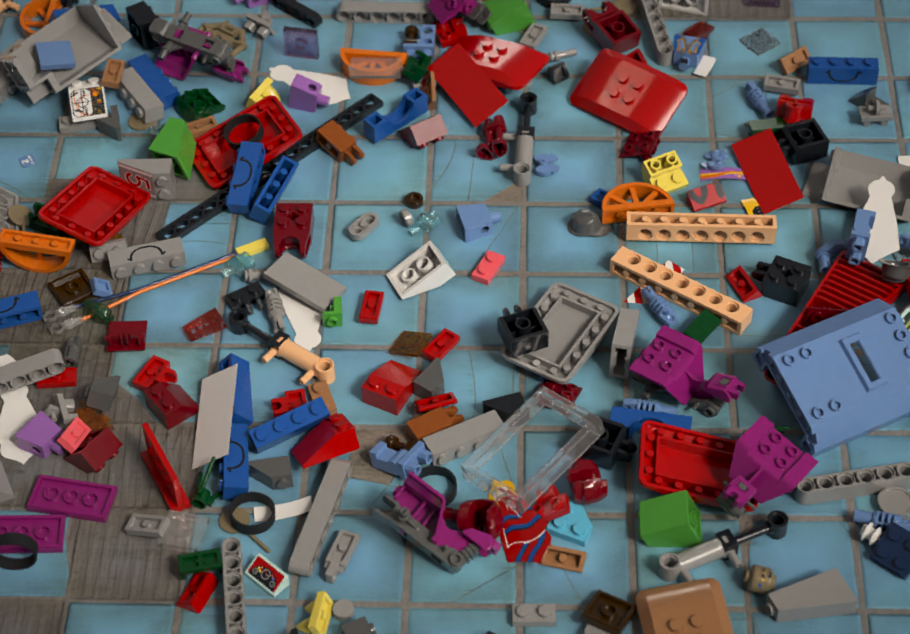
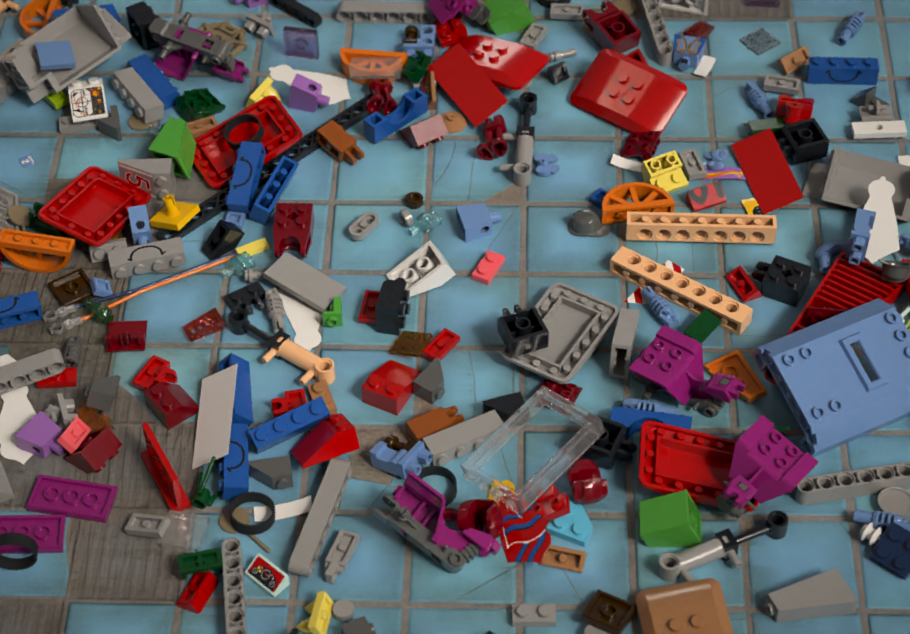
medium nougat plate [101,58,125,89] -> none
red slope [414,392,458,414] -> none
dark tan head [743,564,776,595] -> none
none -> lime plate [44,90,70,110]
none -> medium blue torso [127,204,153,246]
none -> yellow tile [149,194,200,231]
none -> black slope [201,220,245,260]
none -> medium blue tile [225,211,246,230]
none -> dark red piece [366,76,398,115]
none -> black hinge [375,278,410,336]
none -> medium nougat piece [441,111,467,133]
none -> white sticker [610,154,643,172]
none -> light grey plate [678,148,707,181]
none -> orange wing [703,349,767,403]
none -> medium blue hinge [836,11,866,46]
none -> white tile [851,120,908,139]

